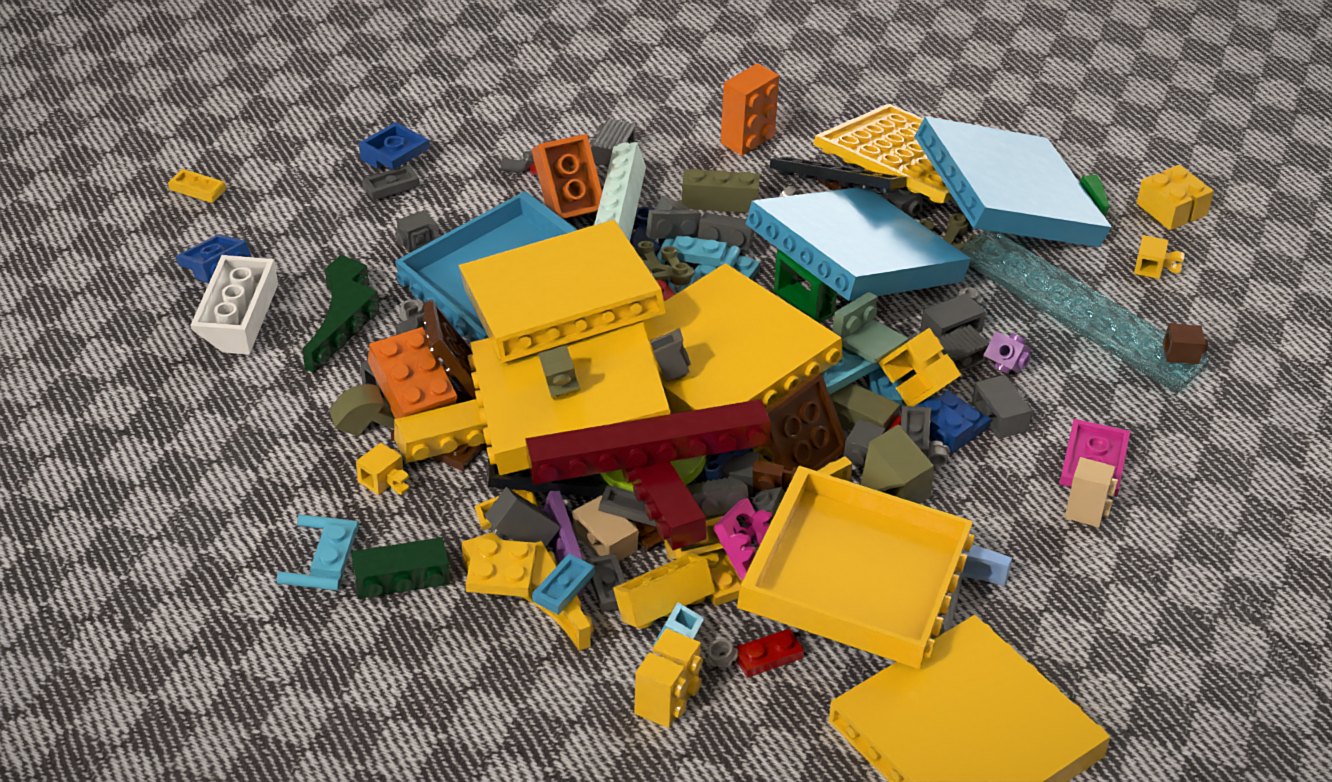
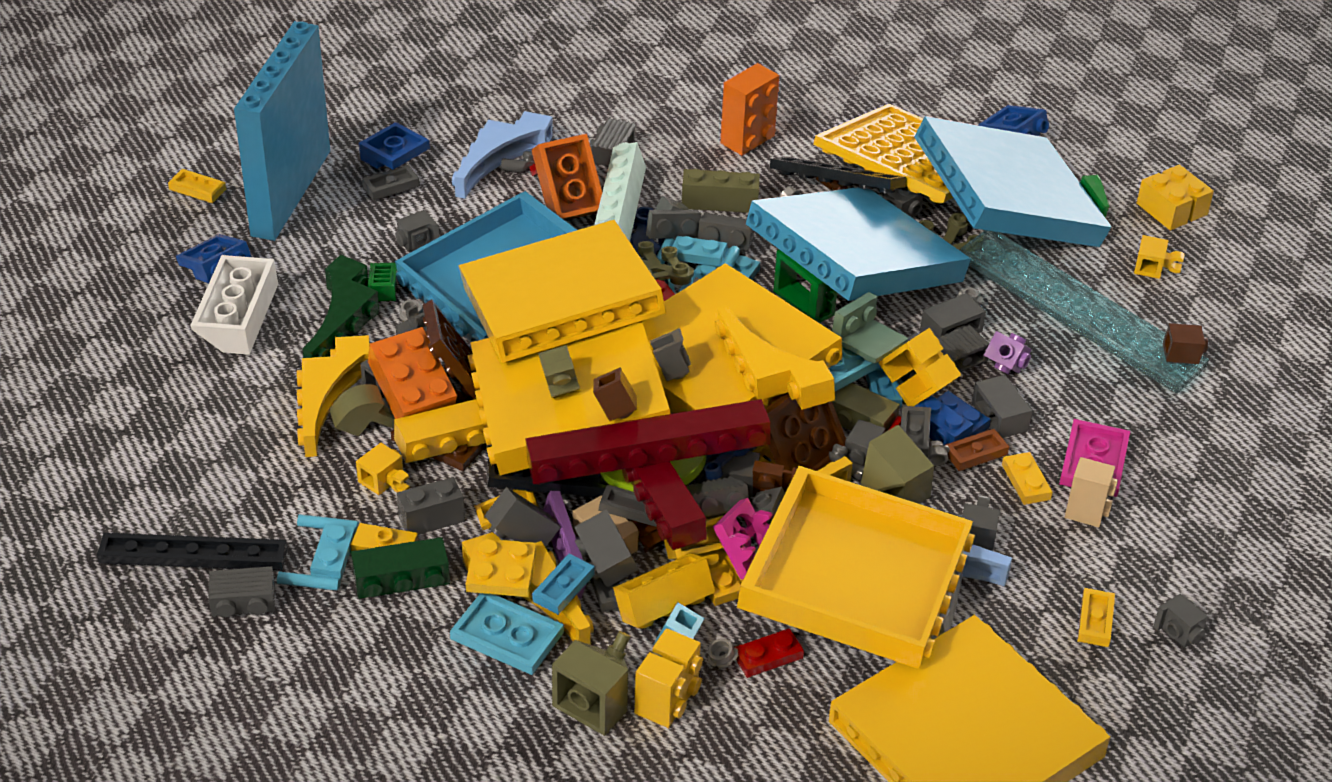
none -> black plate [97,533,288,571]
none -> dark grey brick [208,566,275,617]
none -> dark azure panel [234,21,330,241]
none -> yellow arch [297,335,369,457]
none -> yellow plate [350,523,418,551]
none -> green slope [368,263,397,301]
none -> dark grey brick [397,477,465,535]
none -> medium azure plate [450,593,564,675]
none -> light blue arch [452,111,553,199]
none -> olive piece [552,631,631,736]
none -> dark grey brick [574,509,639,587]
none -> reddish brown brick [593,367,637,421]
none -> yellow arch [714,305,835,410]
none -> dark grey arm [829,444,864,481]
none -> dark orange plate [946,429,1009,471]
none -> dark grey brick [956,495,1000,551]
none -> blue plate [978,105,1049,136]
none -> yellow plate [1002,452,1052,505]
none -> yellow plate [1077,588,1115,647]
none -> dark grey brick [1153,593,1208,648]

